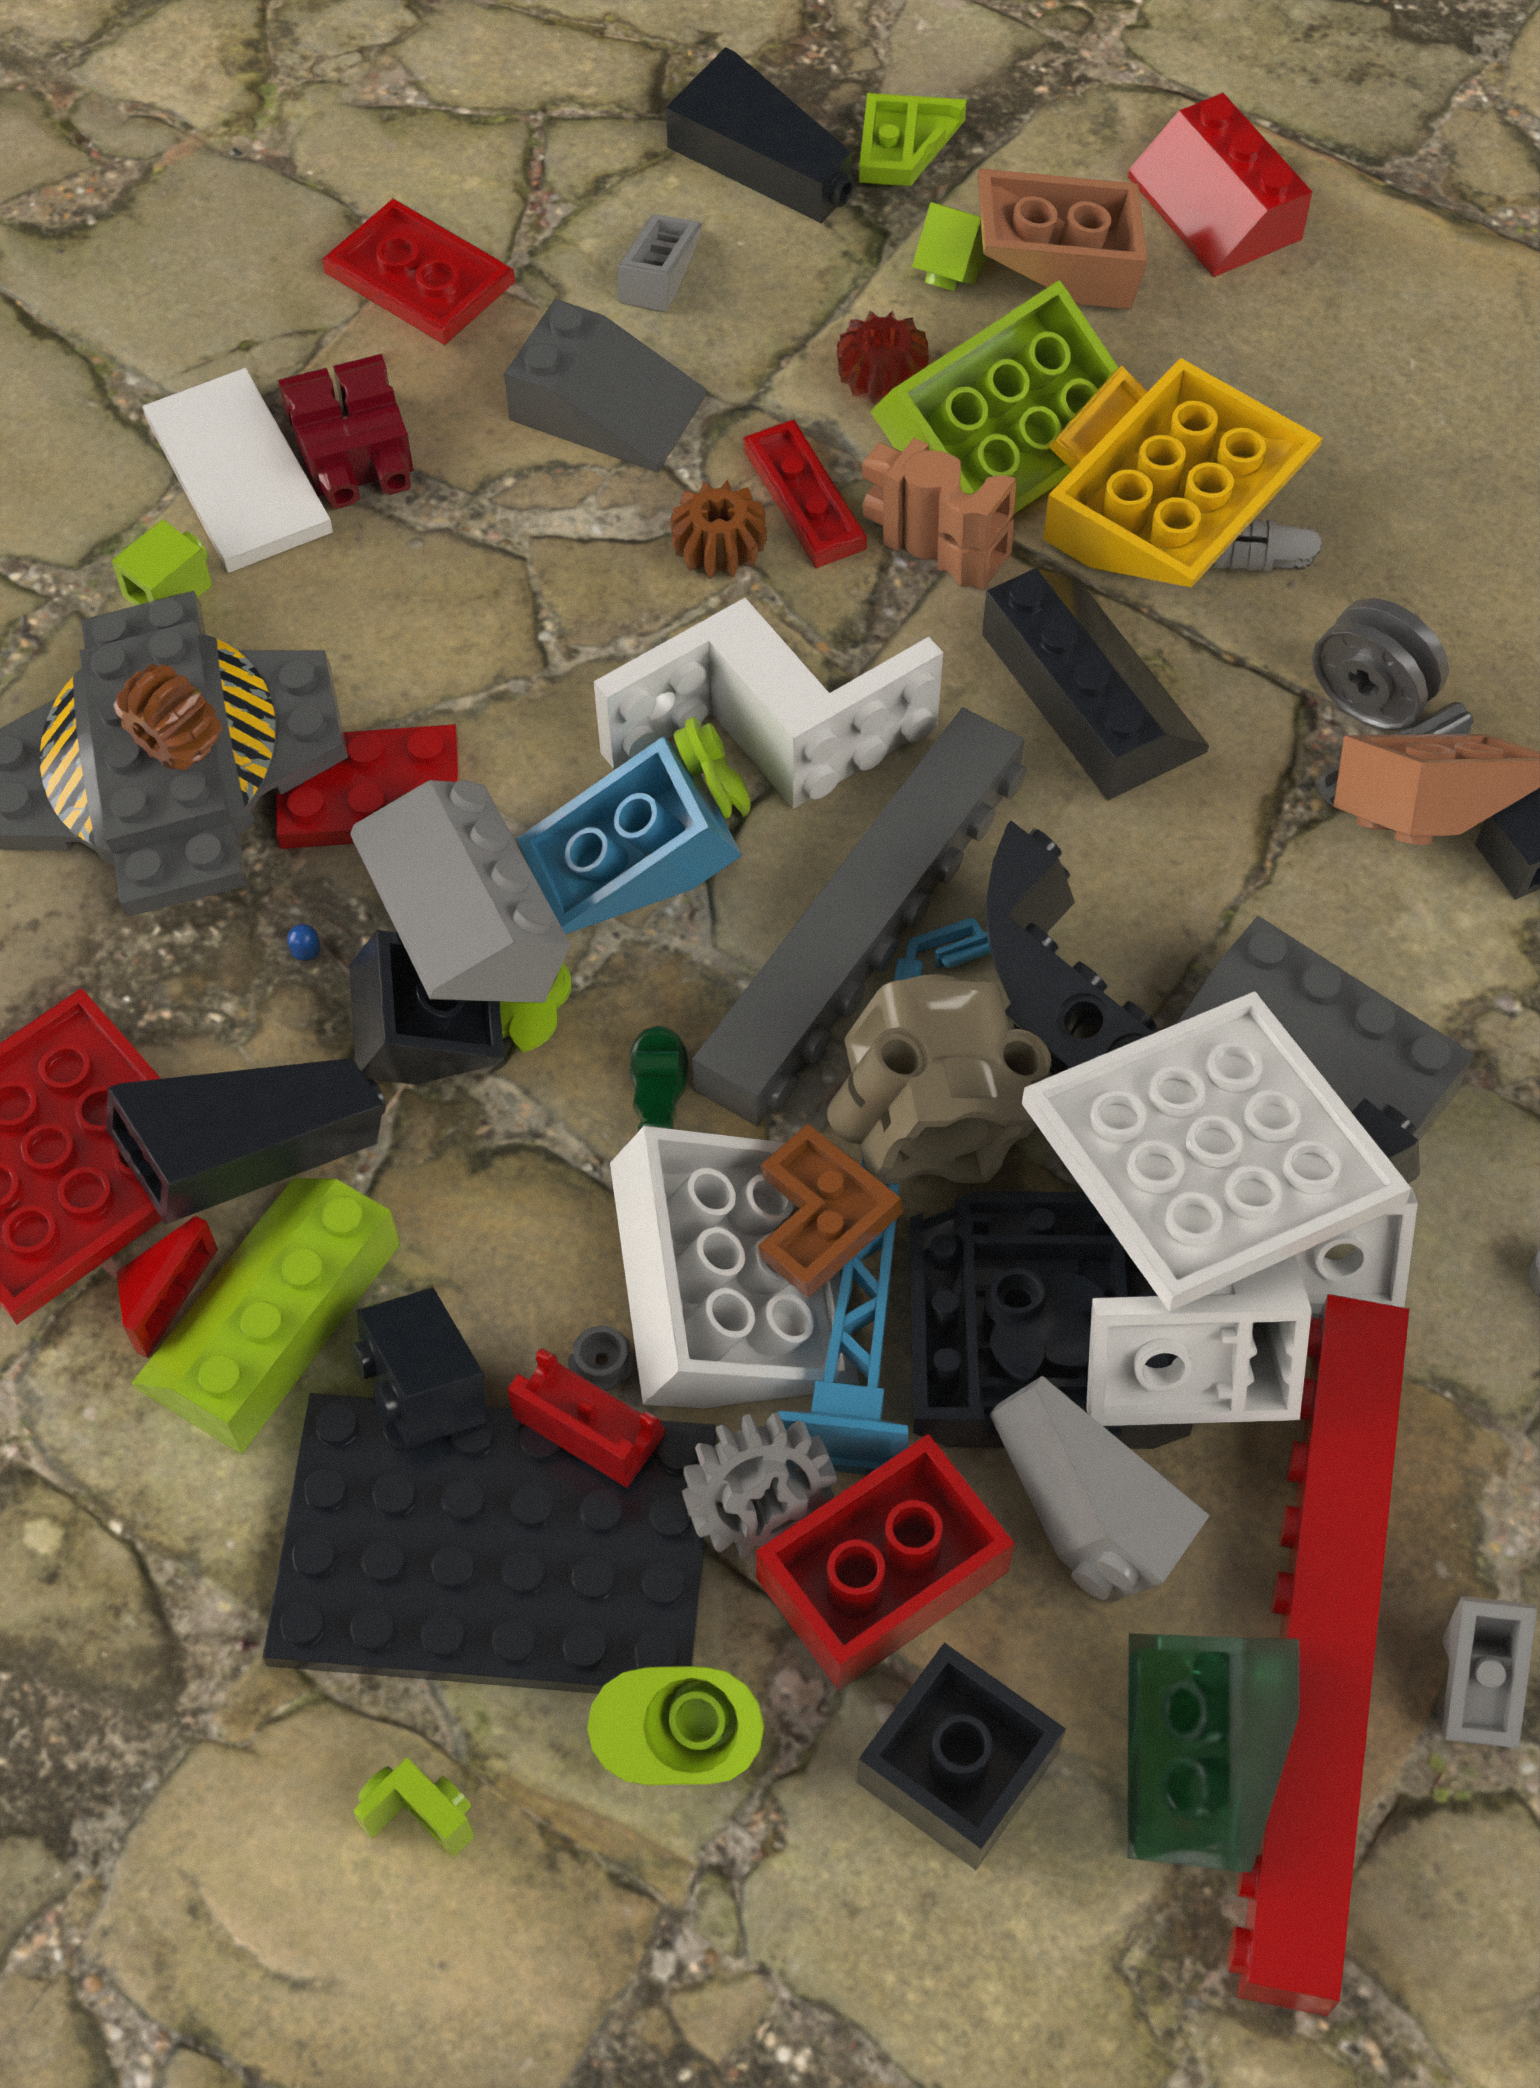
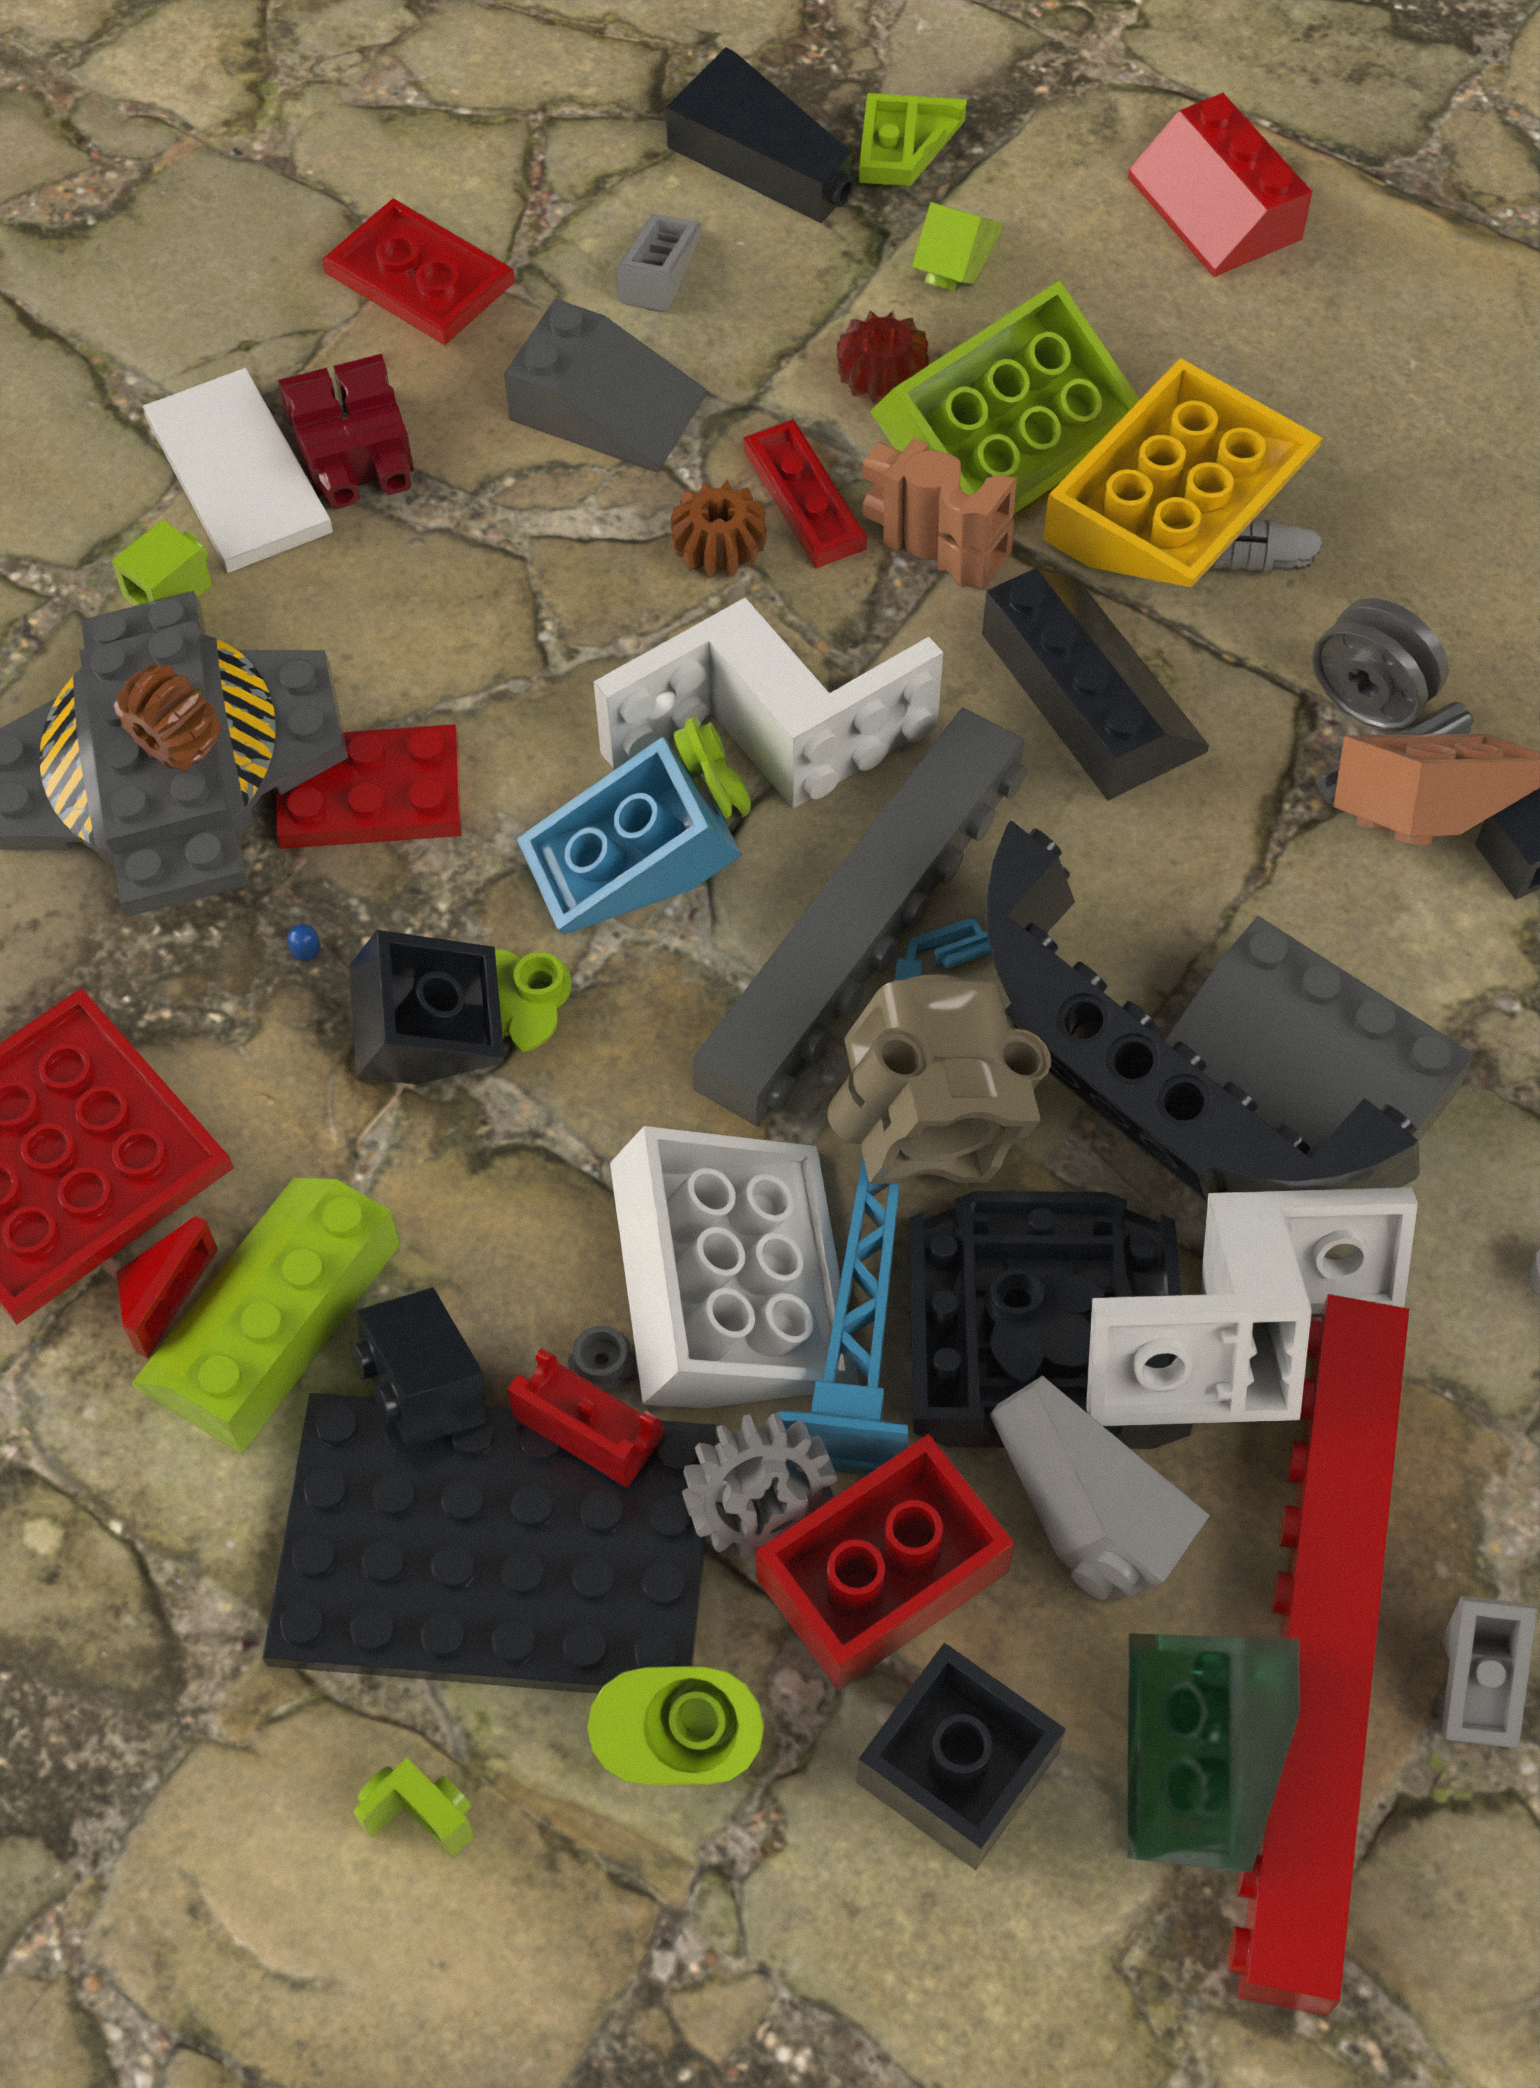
black slope [106,1058,386,1225] -> none
light grey slope [350,780,571,1003] -> none
dark green piece [630,1025,689,1132] -> none
dark orange plate [758,1123,903,1298] -> none
nougat slope [977,168,1148,309] -> none
white plate [1022,991,1412,1312] -> none
yellow tile [1048,365,1148,470] -> none

